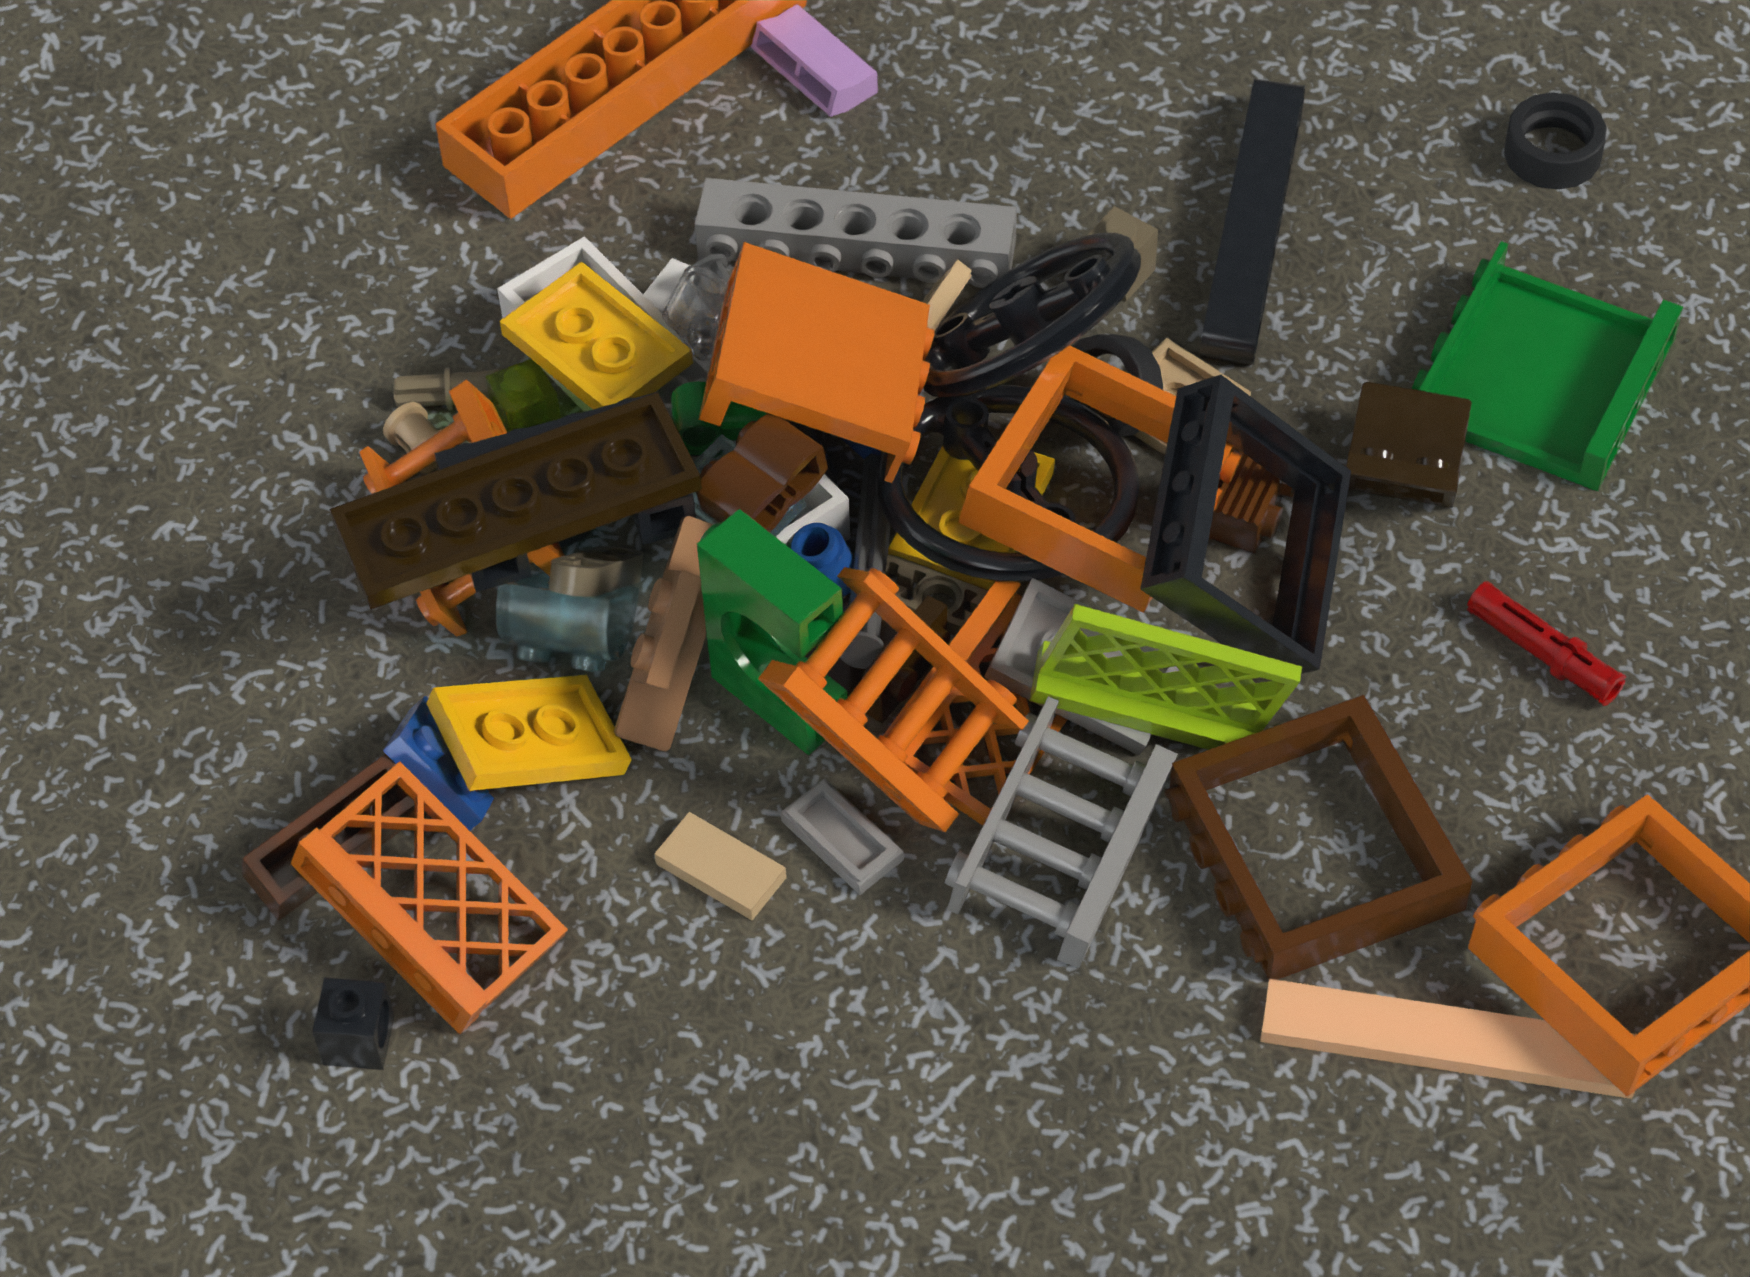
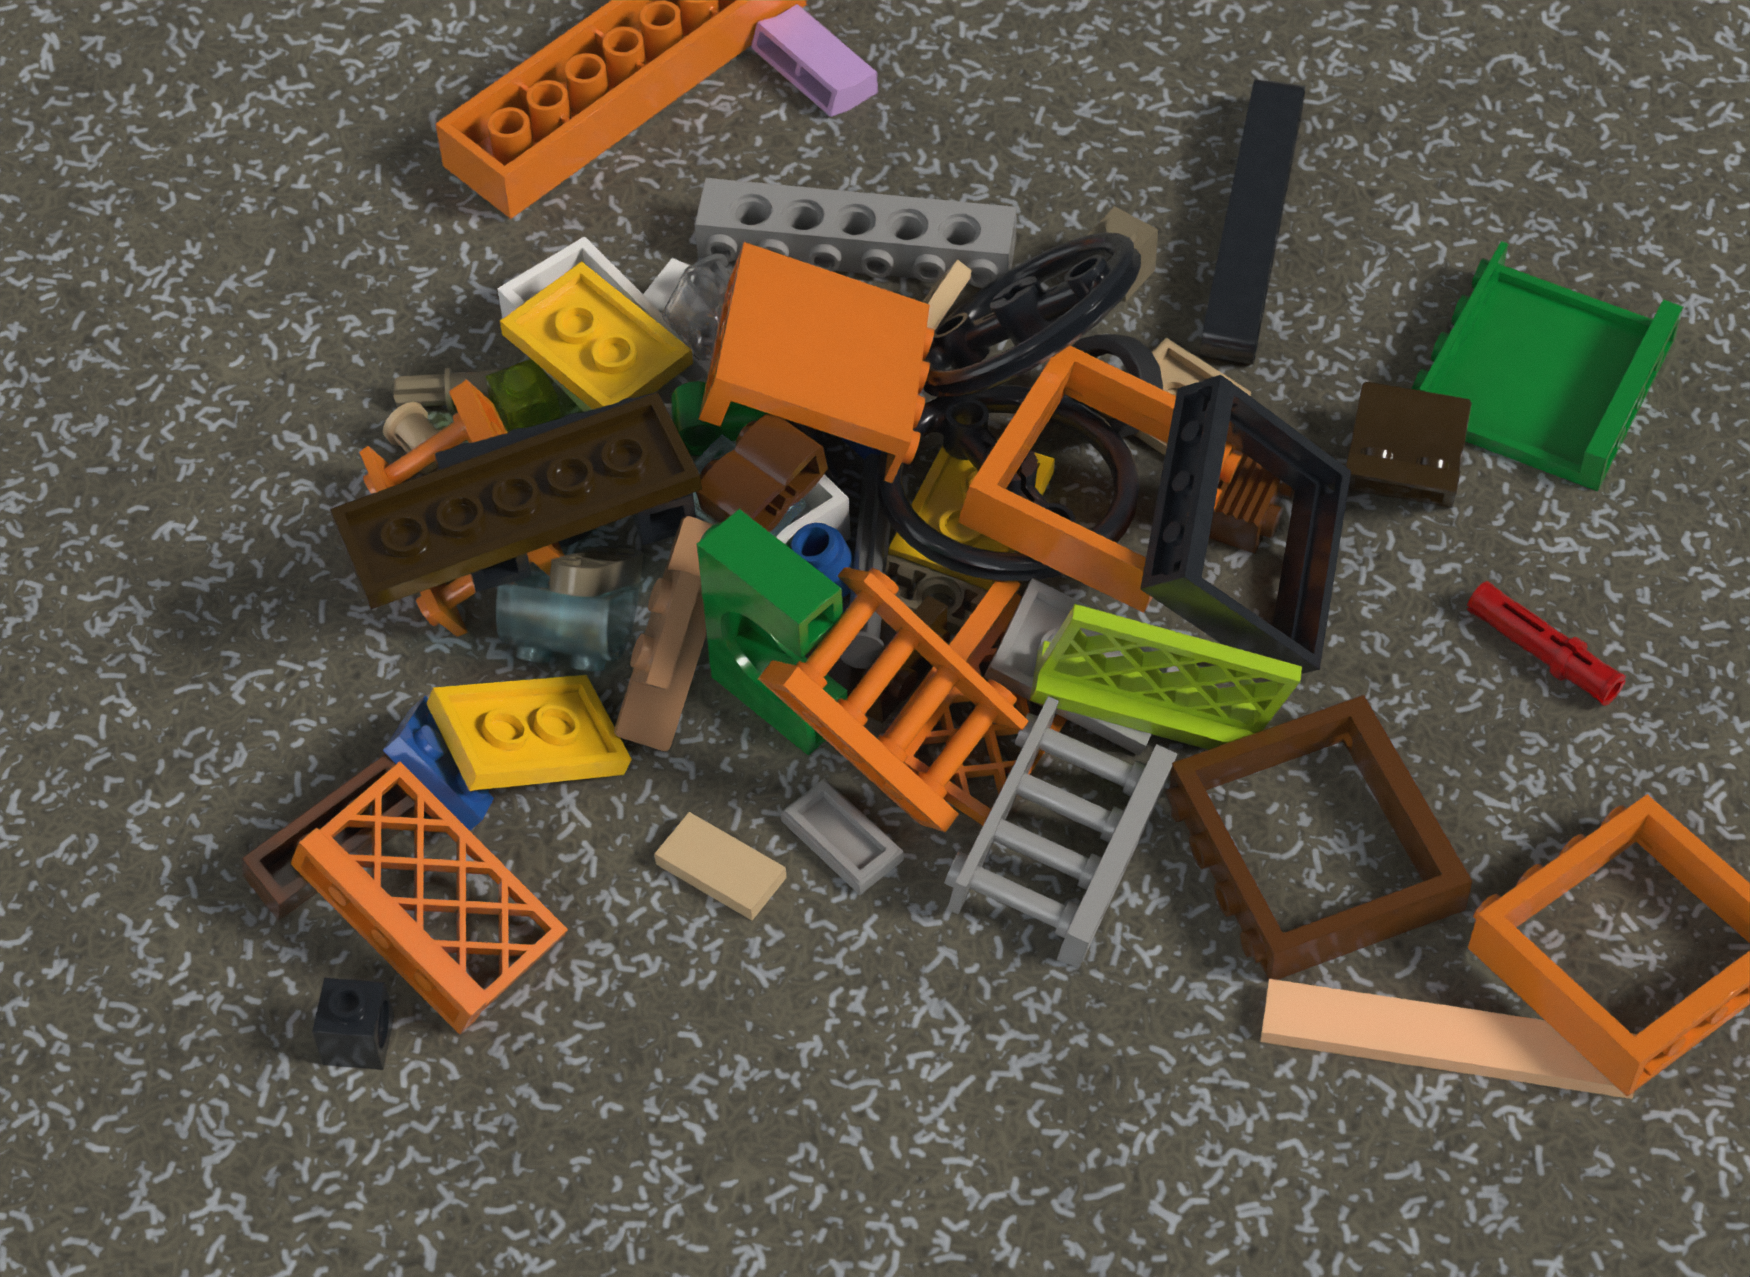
black tyre [1504,92,1607,190] -> none

